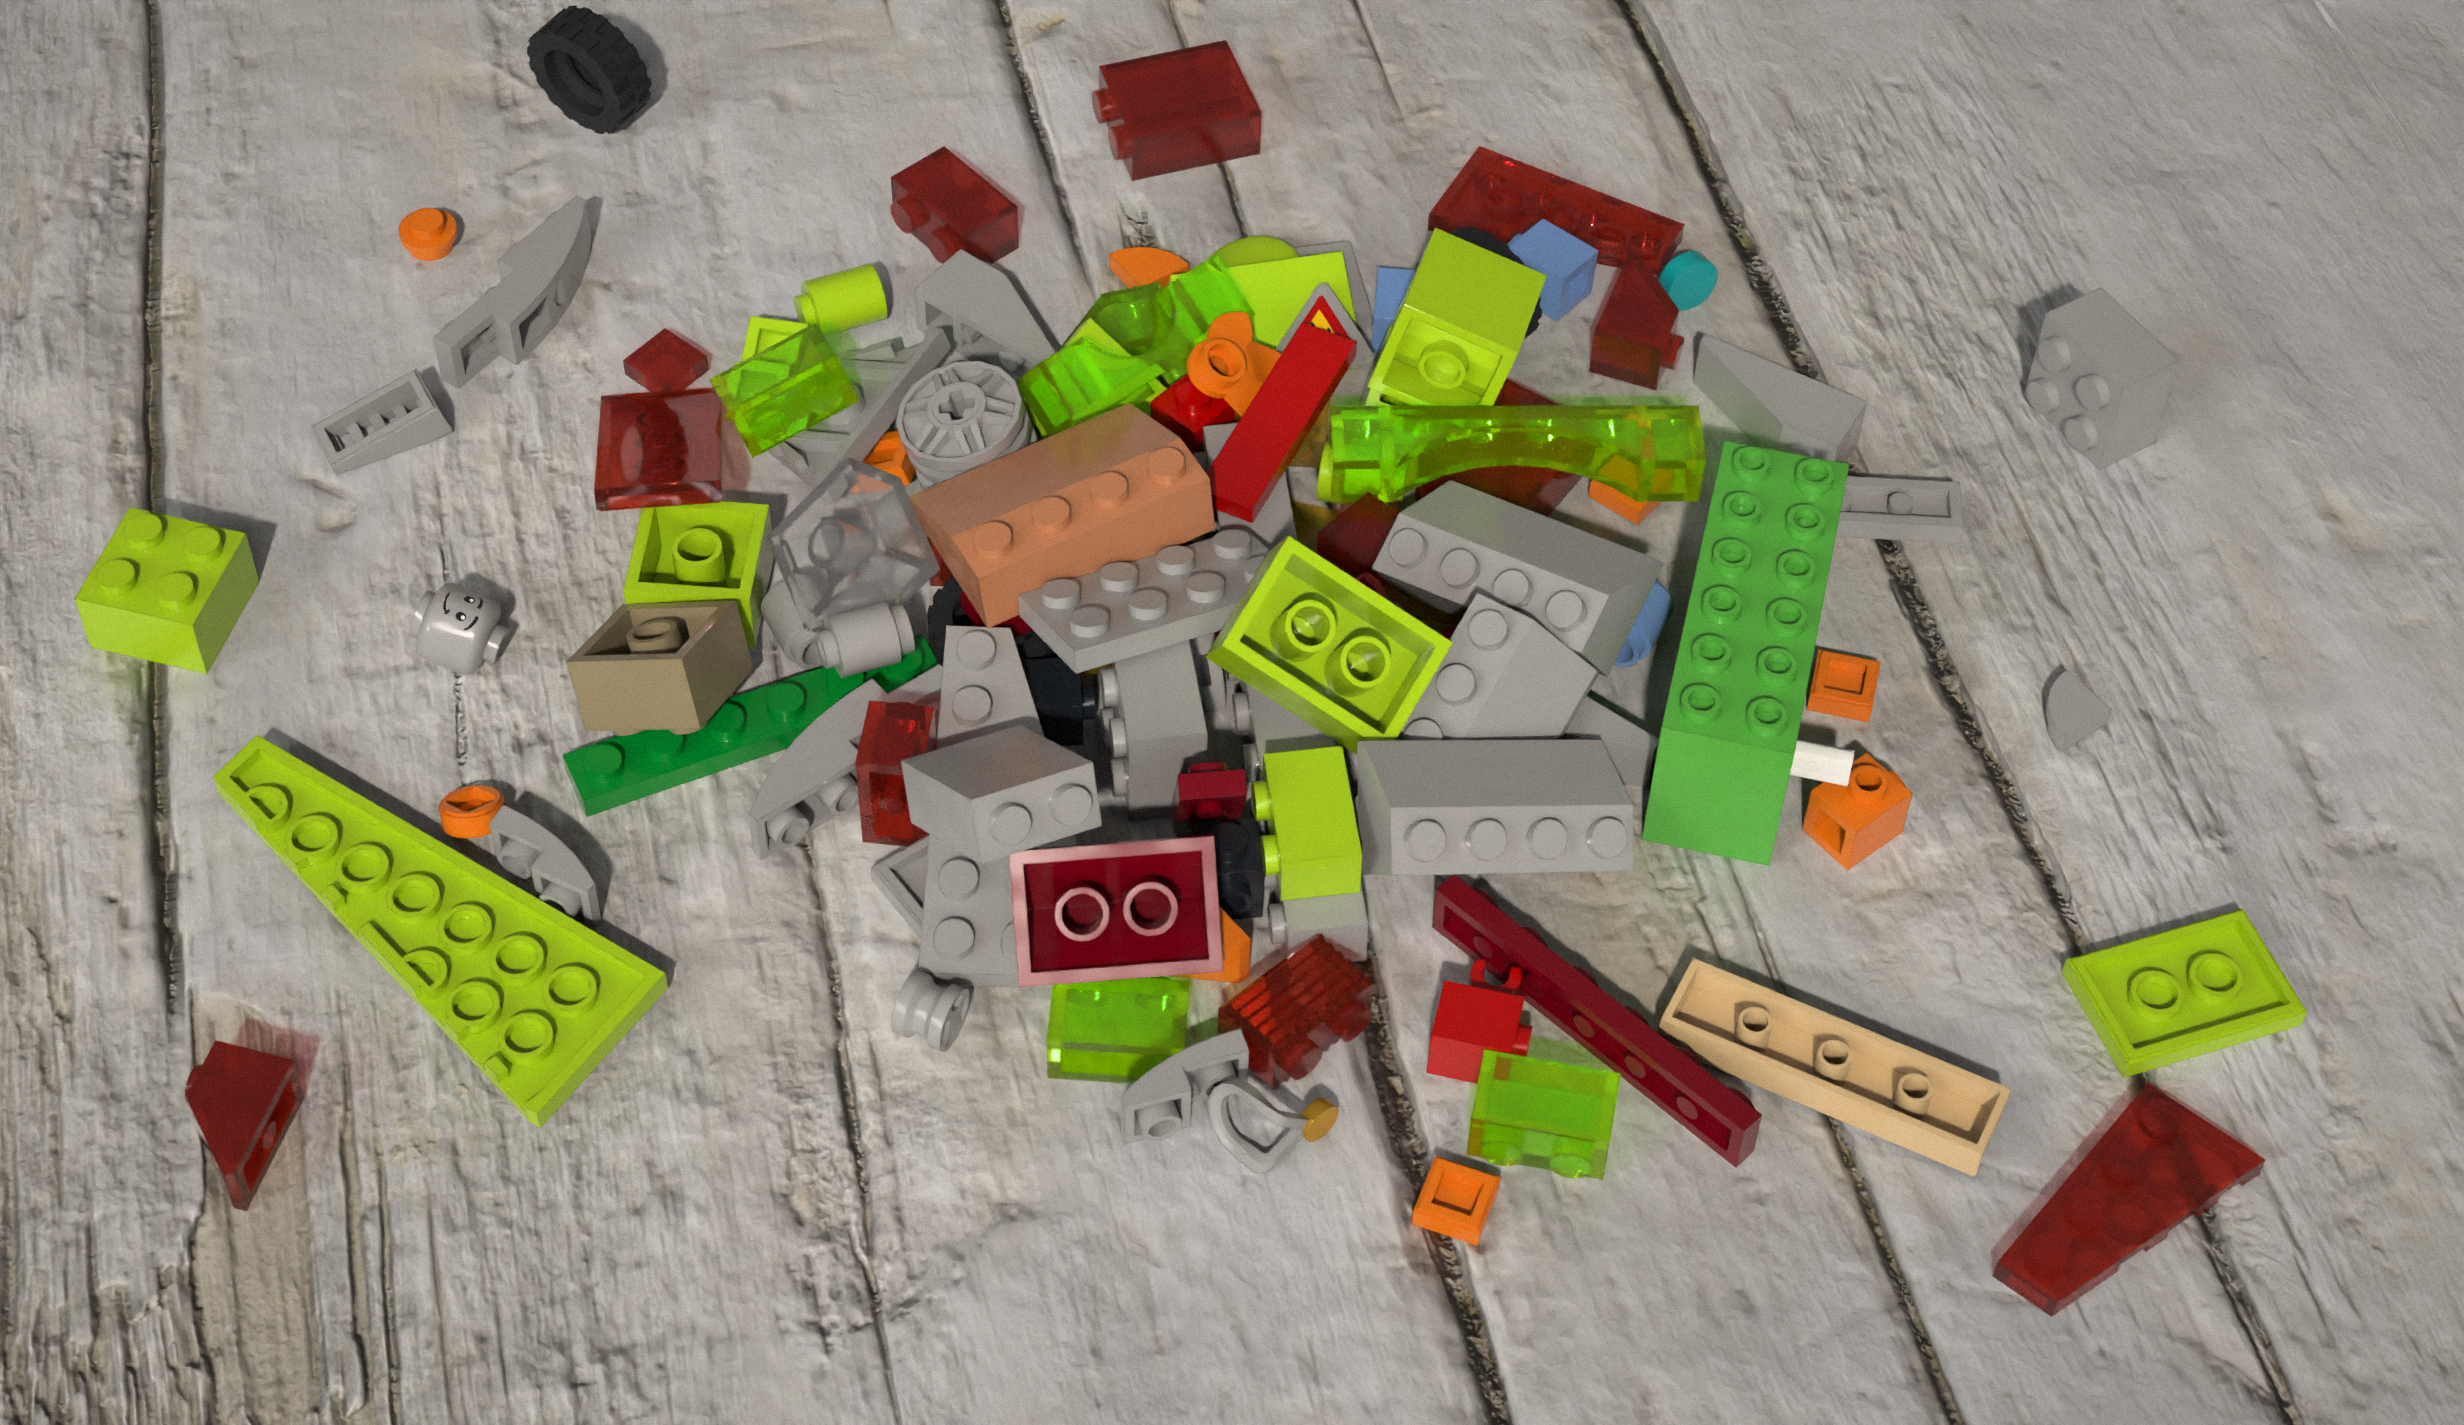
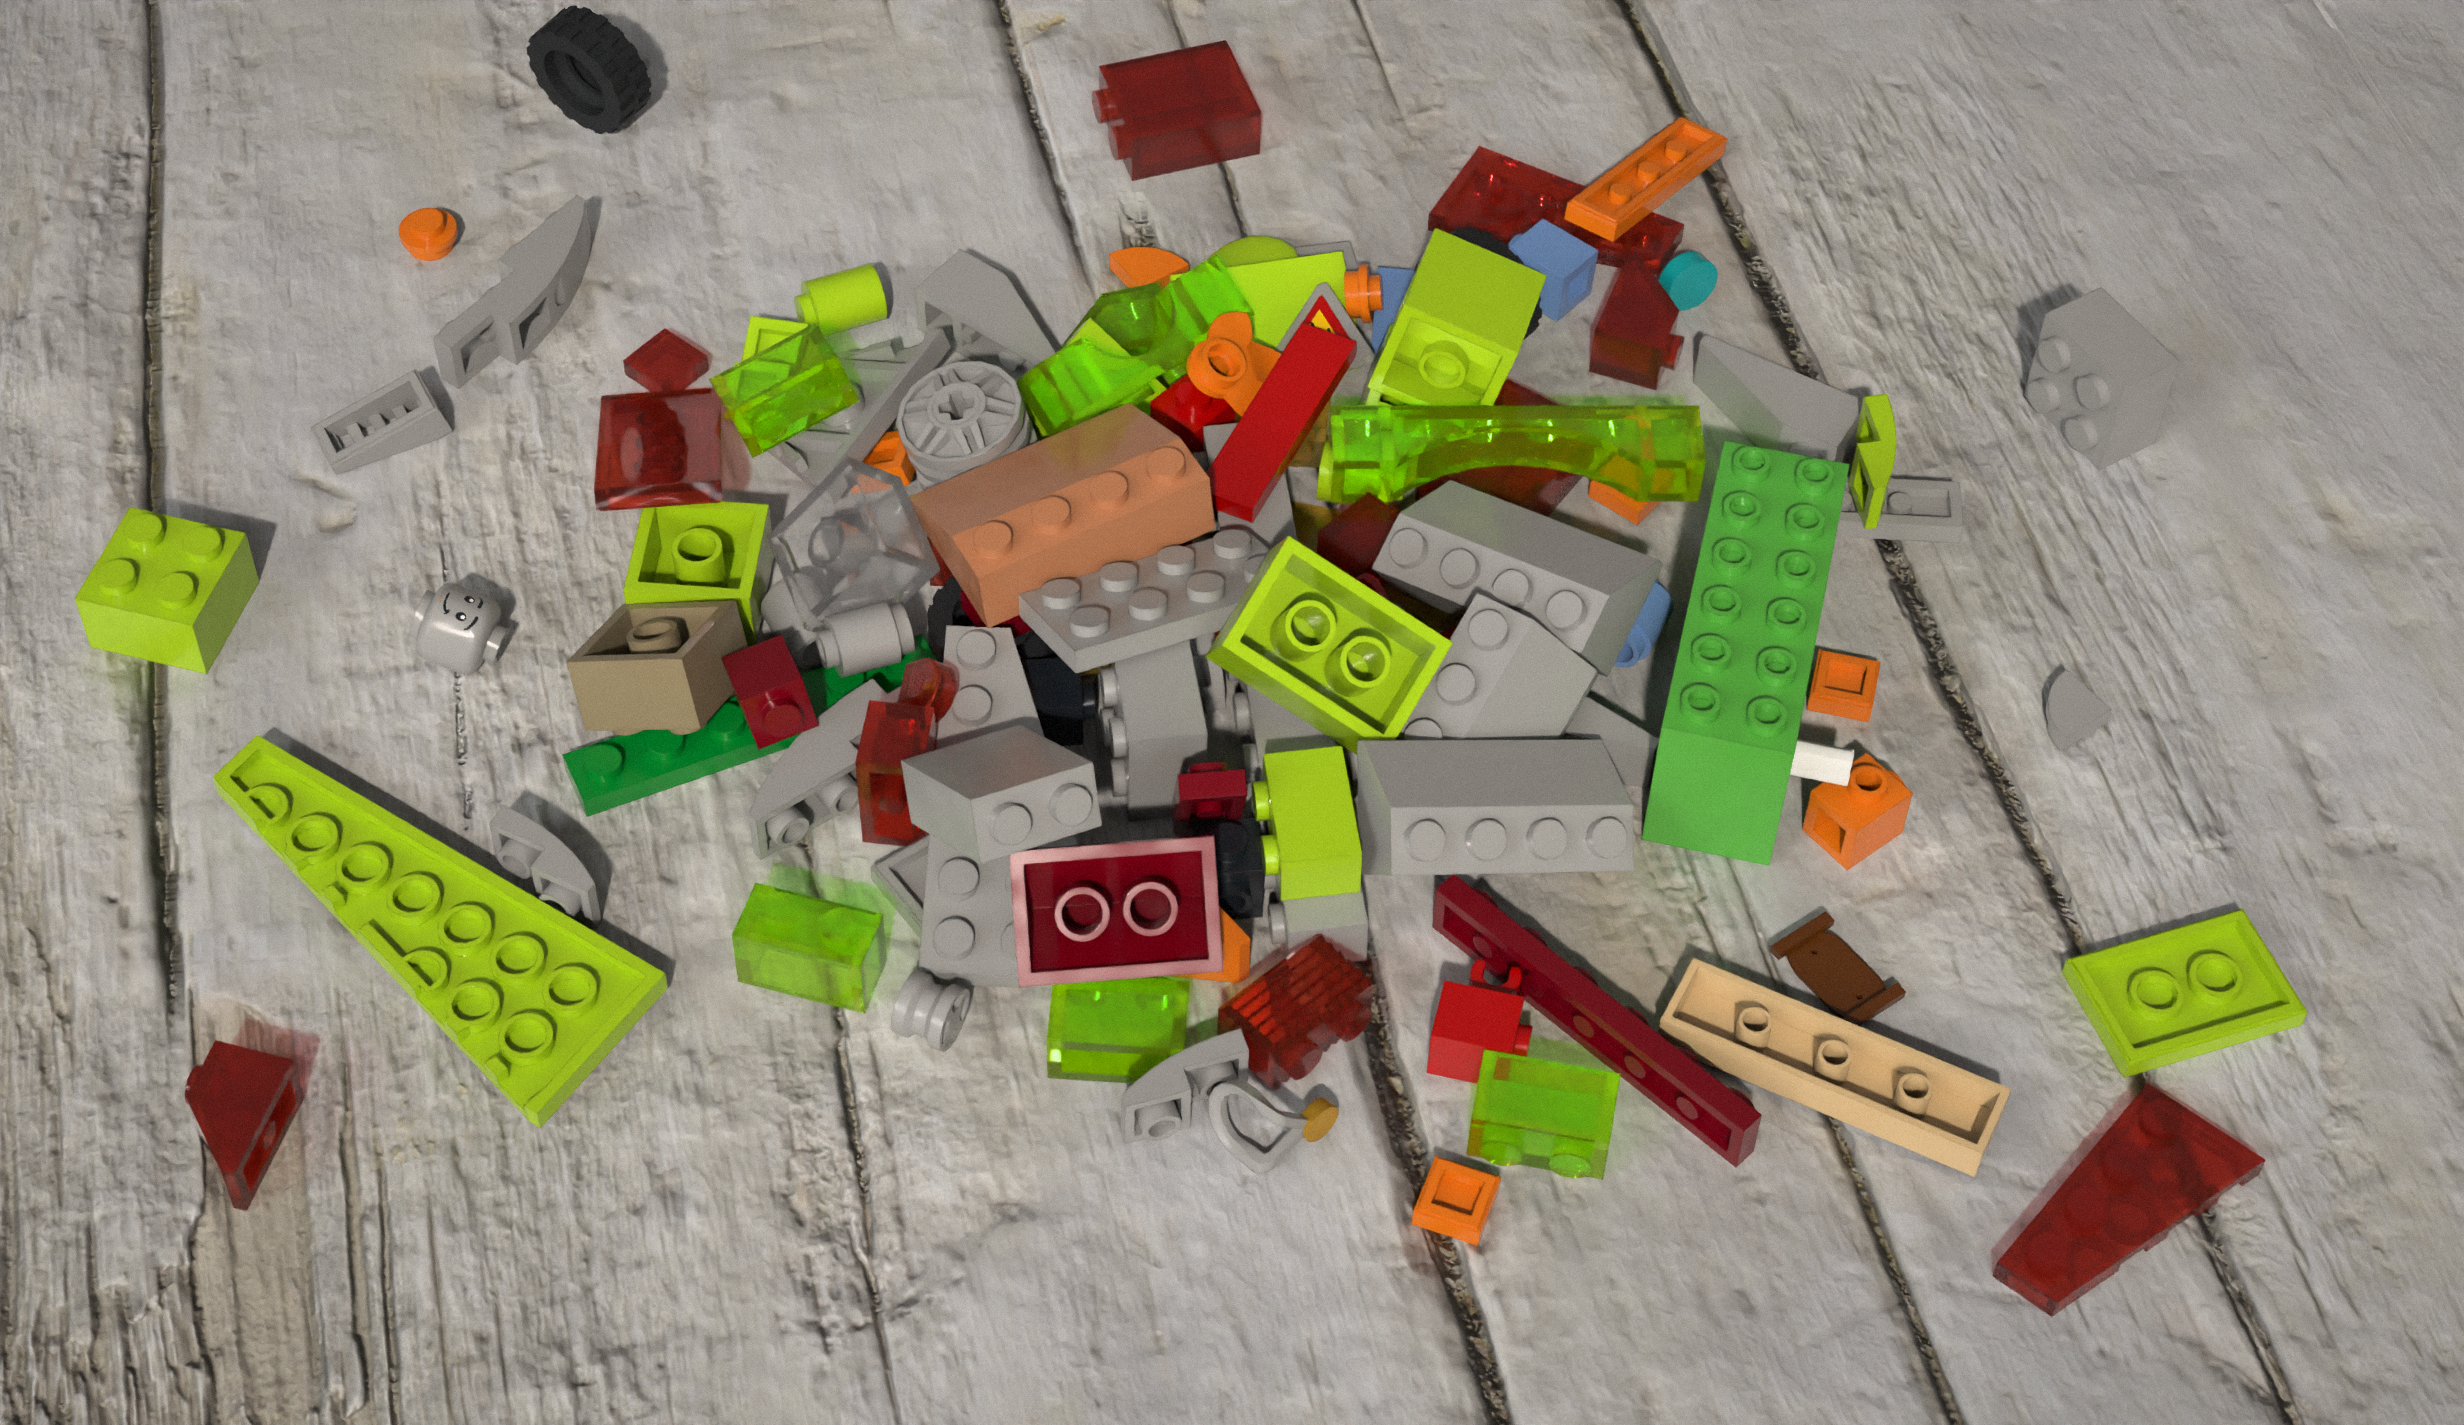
orange tile [438,785,506,838] -> none
clear red brick [890,146,1019,264] -> none
none -> dark red brick [721,634,819,750]
none -> clear neon green brick [732,883,887,1014]
none -> clear red tile [893,658,957,731]
none -> orange plate [1344,264,1384,324]
none -> orange tile [1564,117,1728,242]
none -> reddish brown piece [1770,912,1906,1026]
none -> lime slope [1848,394,1897,529]

